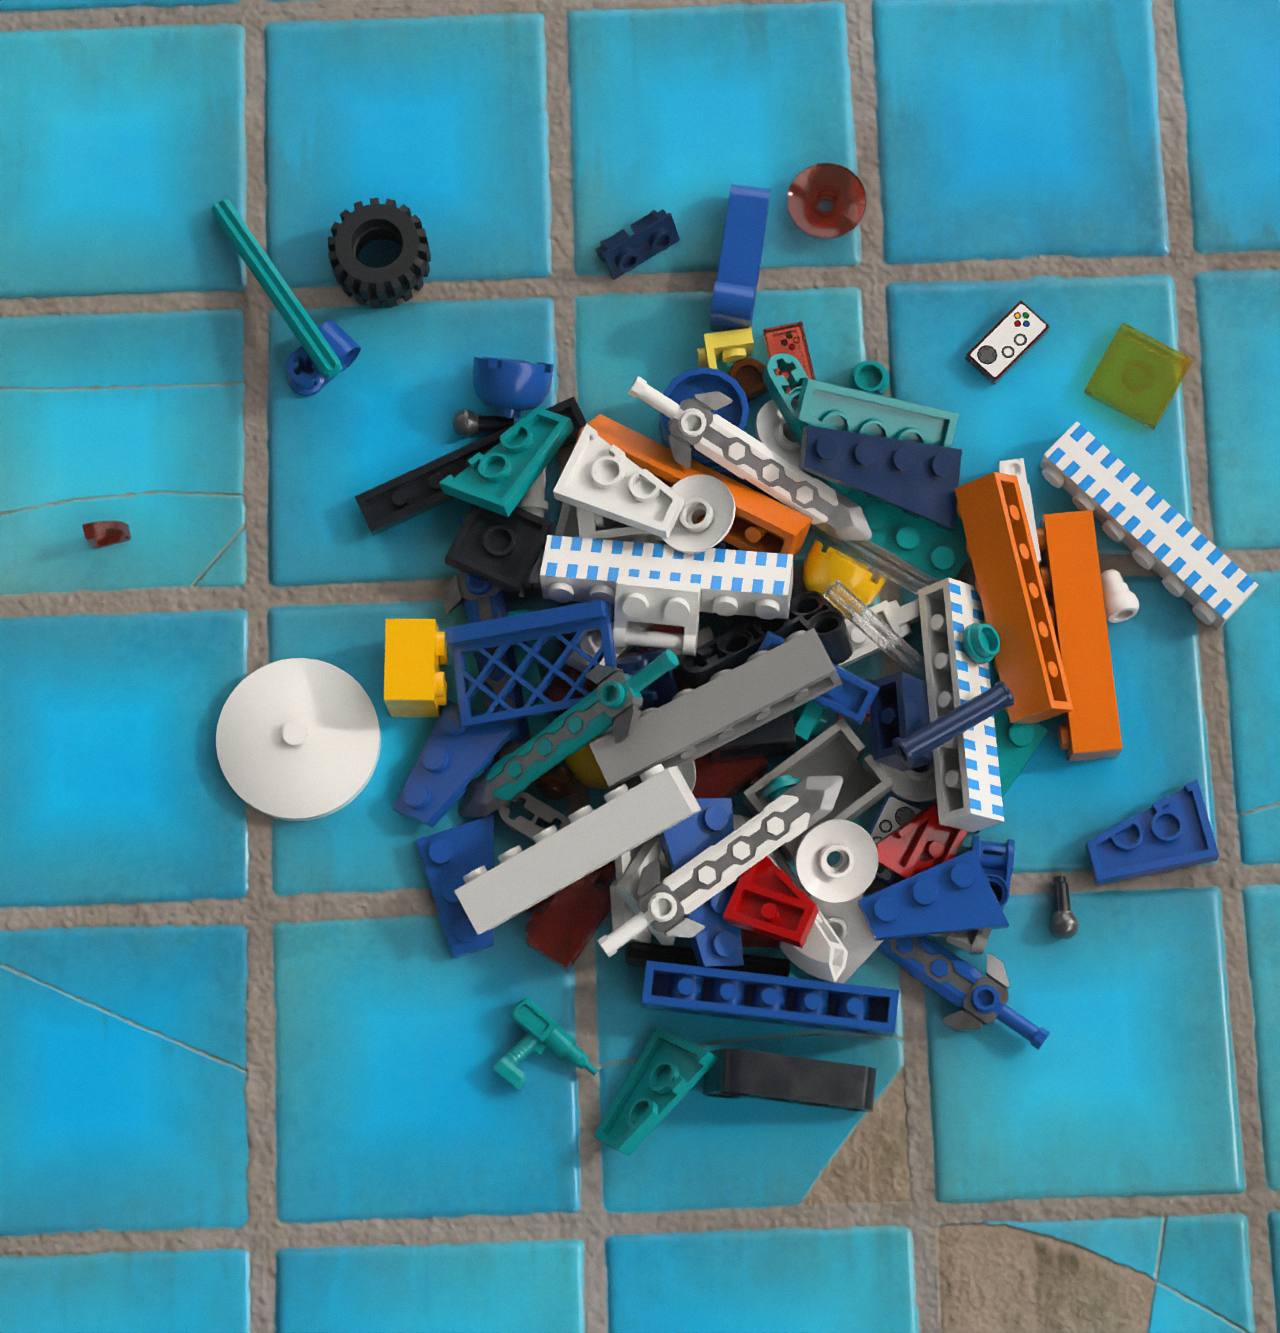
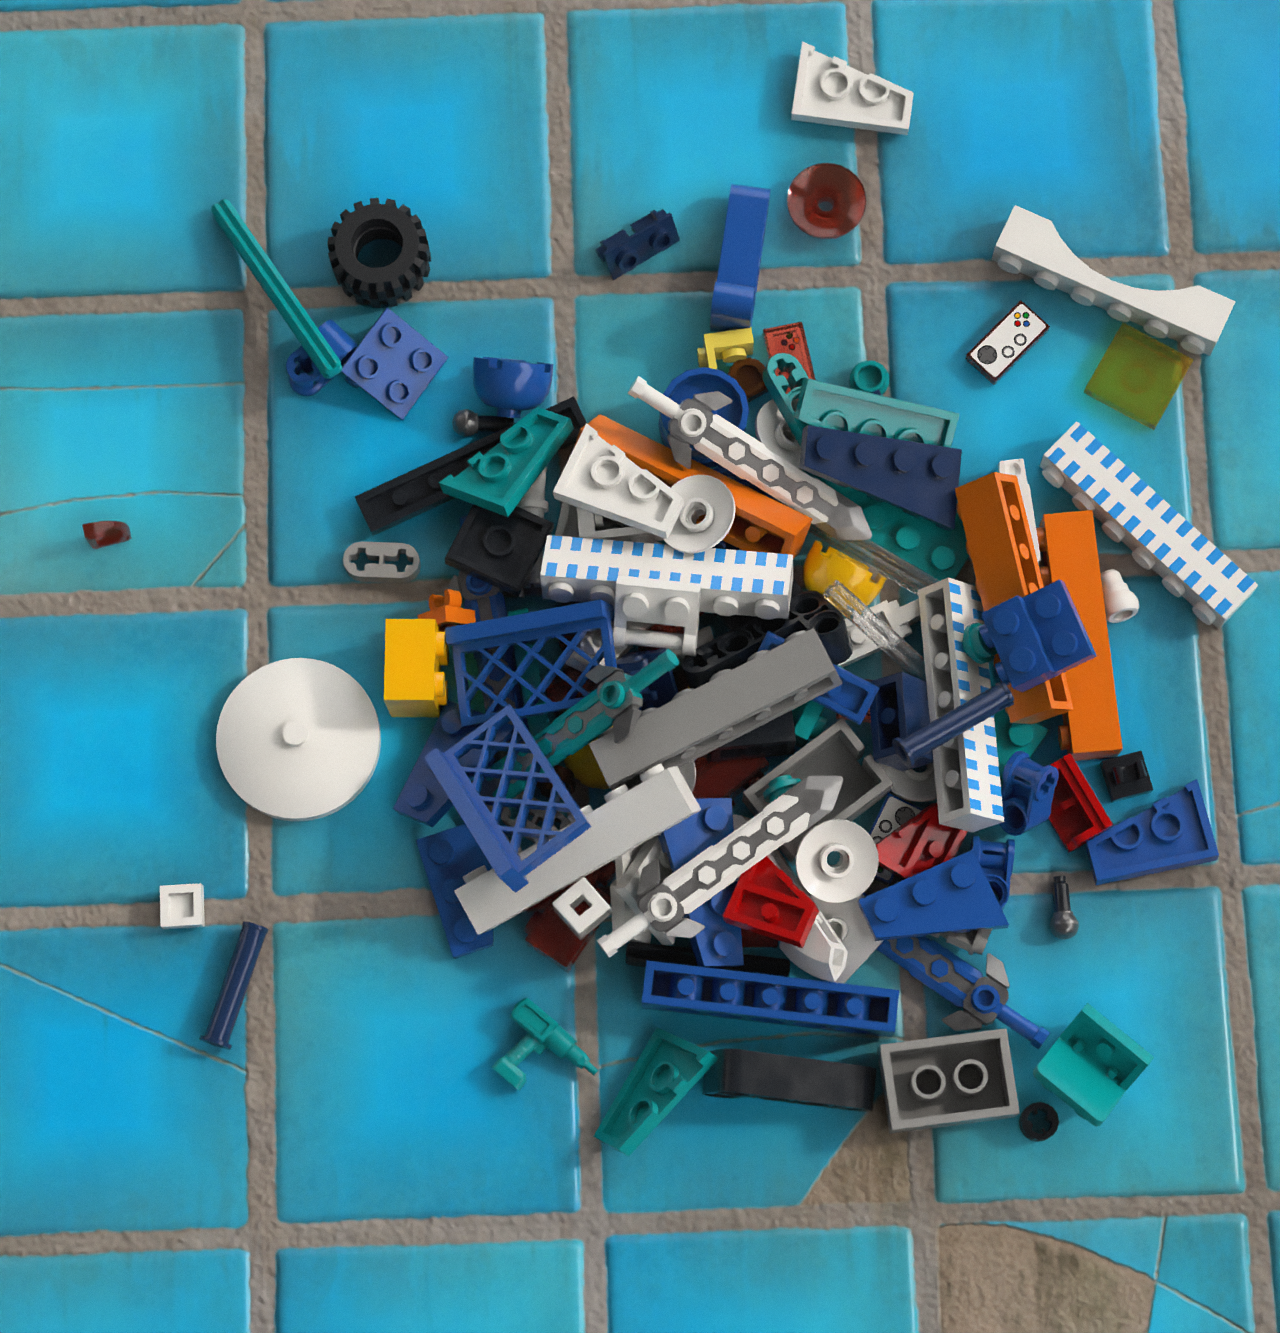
none -> white plate [160,883,205,929]
none -> dark blue pin [199,921,269,1050]
none -> blue hinge [341,307,448,420]
none -> light grey beam [343,542,421,583]
none -> orange tile [417,589,476,632]
none -> blue fence [424,704,592,893]
none -> white piece [552,877,612,940]
none -> white wing [791,41,914,135]
none -> light grey brick [877,1028,1020,1134]
none -> blue plate [979,579,1097,692]
none -> white arch [992,205,1236,356]
none -> blue piece [999,750,1059,836]
none -> black bush [1019,1102,1059,1142]
none -> teal bracket [1033,1003,1154,1126]
none -> red hinge [1048,753,1113,853]
none -> black tile [1100,751,1153,803]

